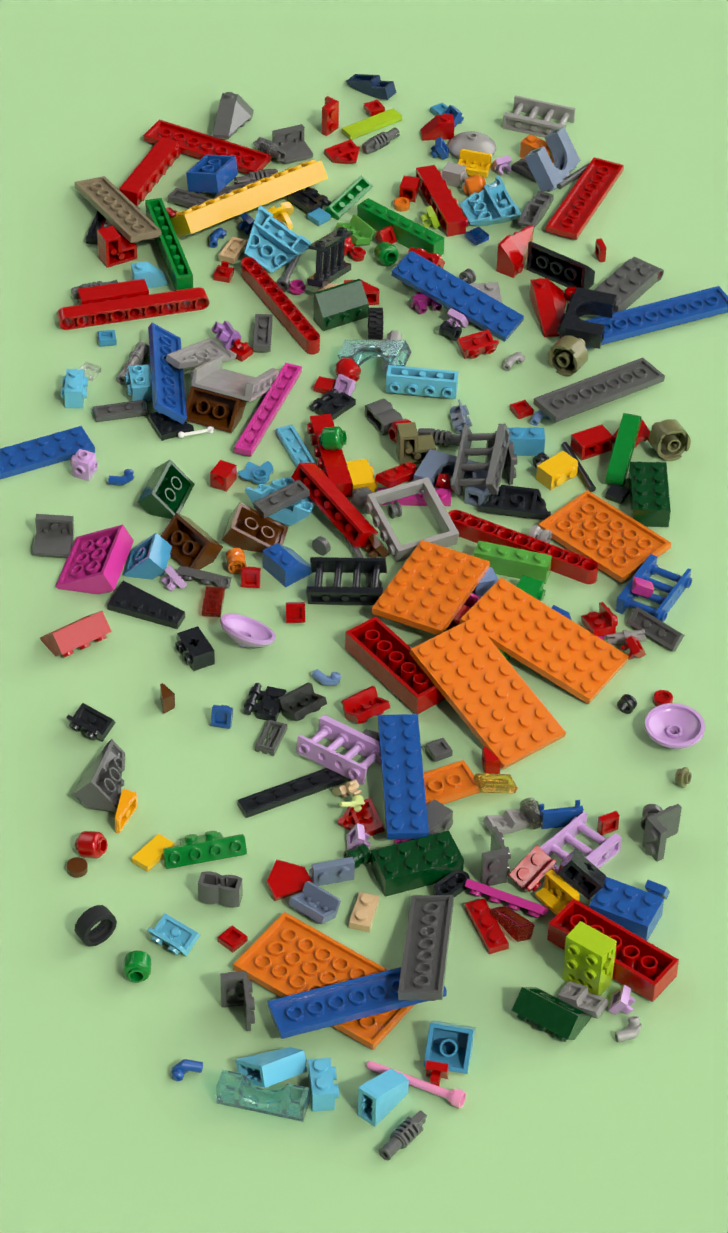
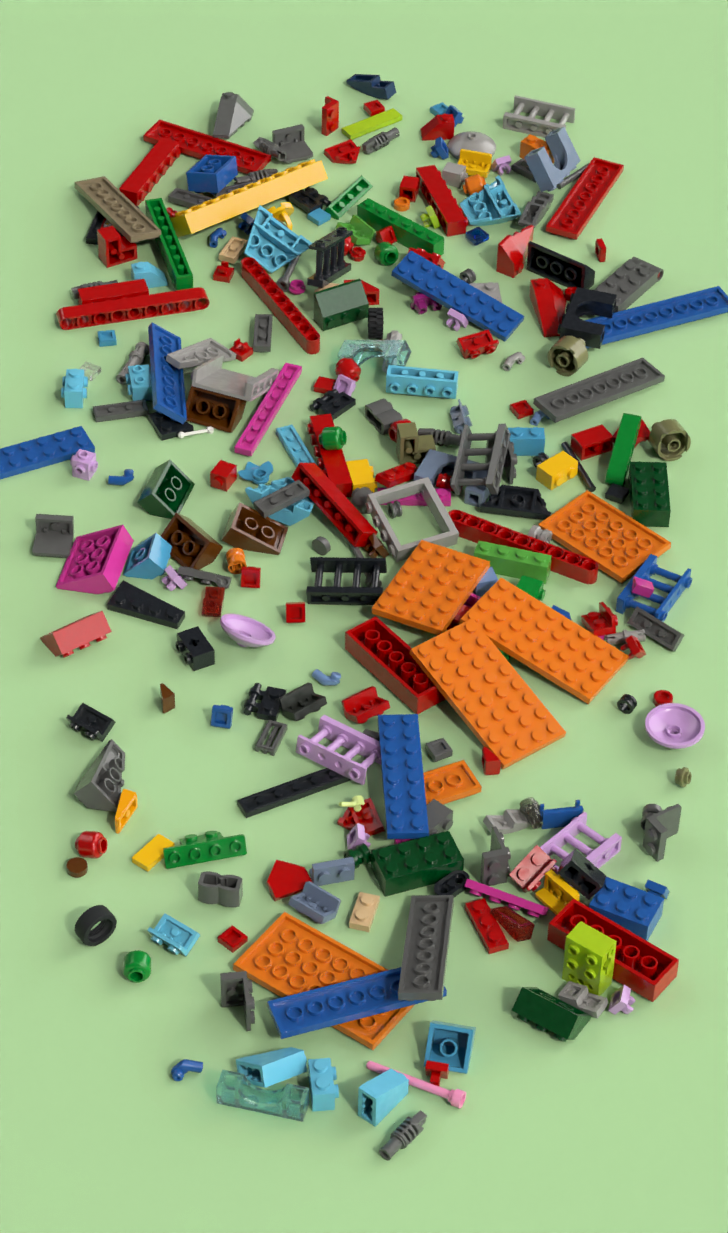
medium lavender hips [211,321,241,349] -> none
blue slope [262,543,314,588] -> none
tan plate [332,779,361,798] -> none
black bush [439,320,462,341] -> none
clear yellow tile [473,773,518,793] -> none
red tile [597,811,620,835] -> none
light grey arm [615,1016,642,1042] -> none

